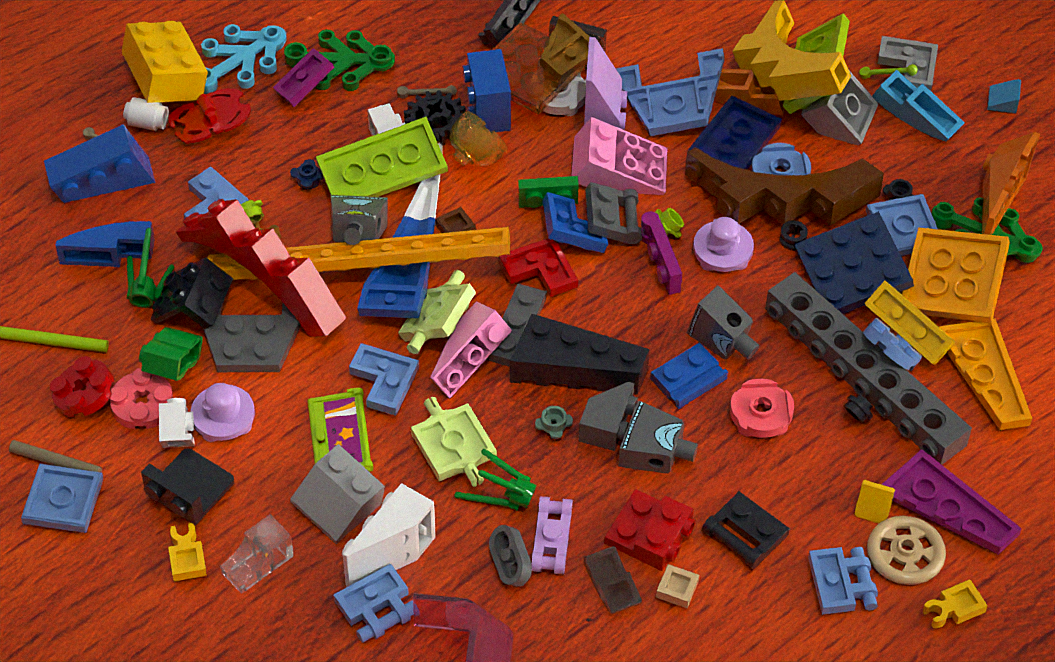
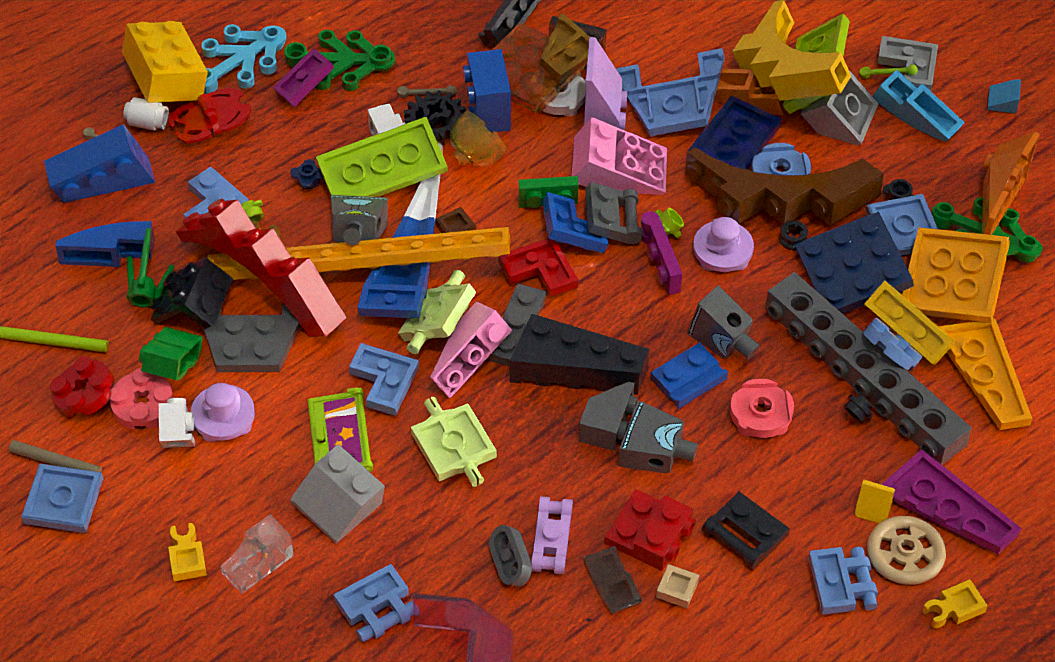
black bracket [141,448,234,525] -> none
white slope [342,483,436,588] -> none
green plant [454,449,537,511] -> none
sand green plate [535,406,573,439] -> none

